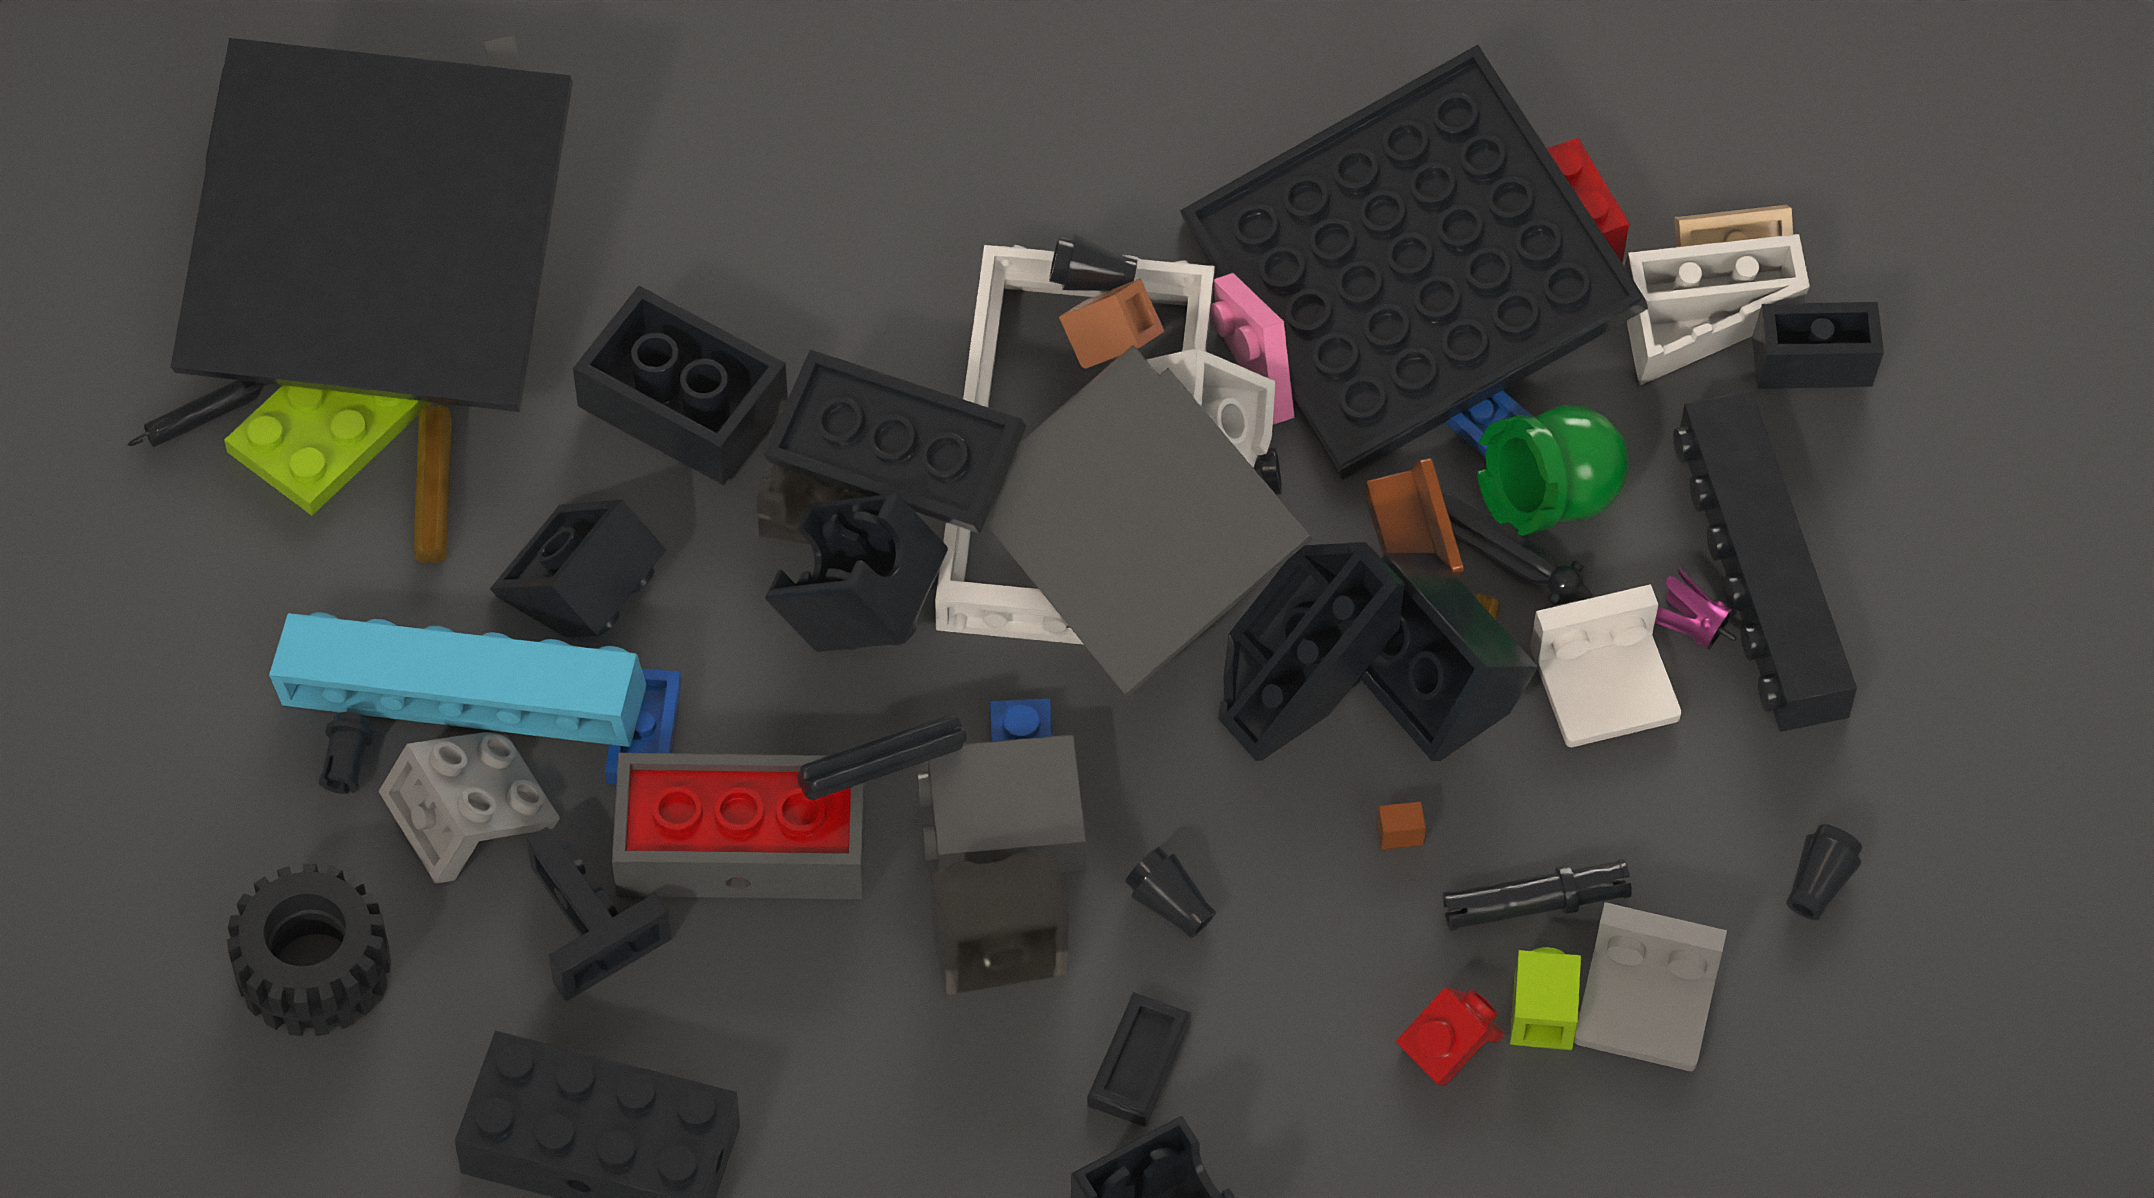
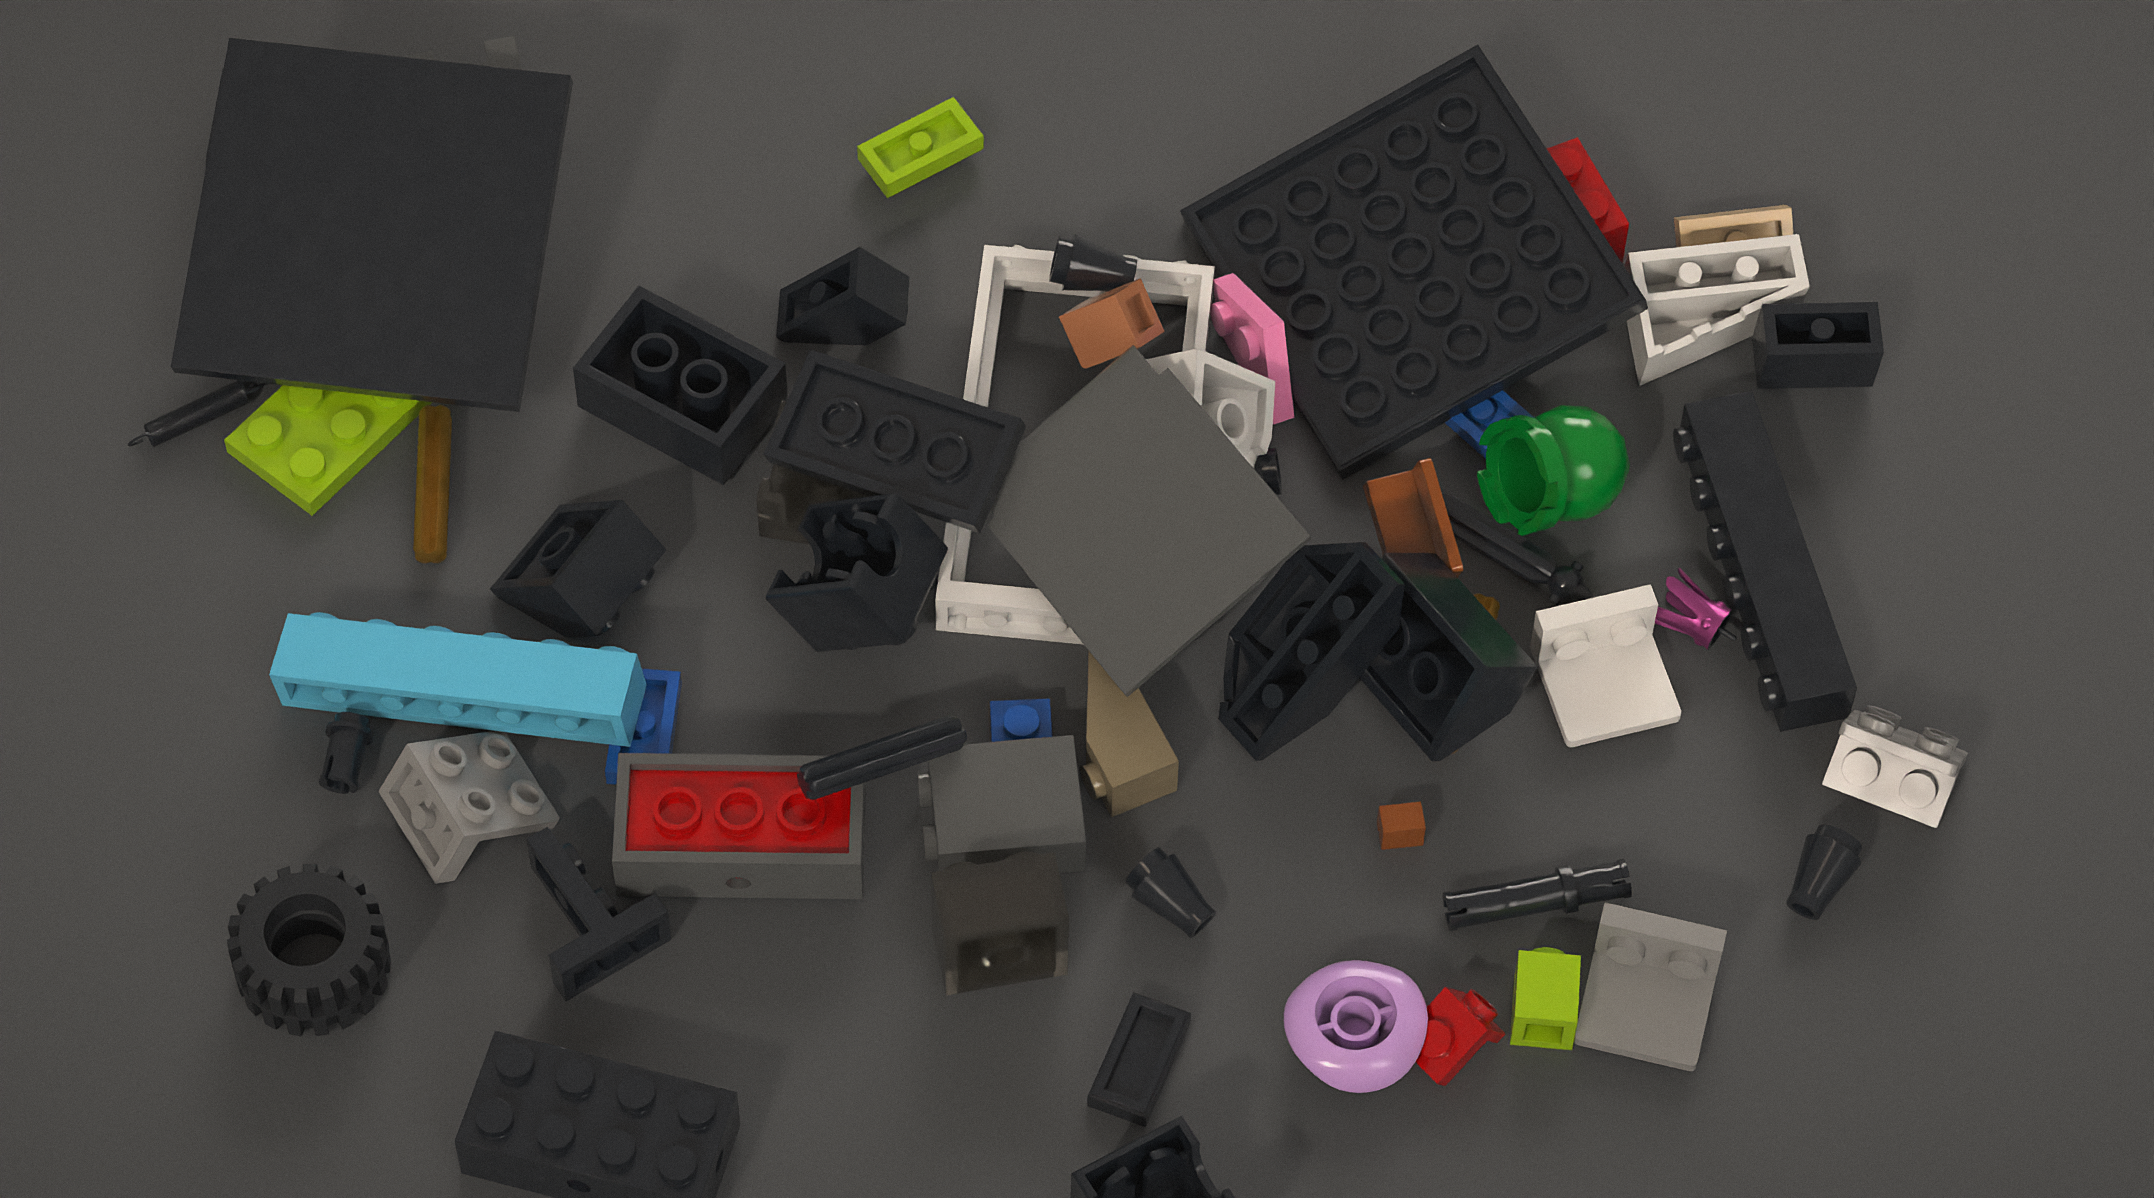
none -> black slope [776,247,909,346]
none -> lime plate [857,97,984,198]
none -> dark tan slope [1080,651,1179,817]
none -> lavender hat [1284,960,1428,1093]
none -> bracket [1822,705,1968,828]

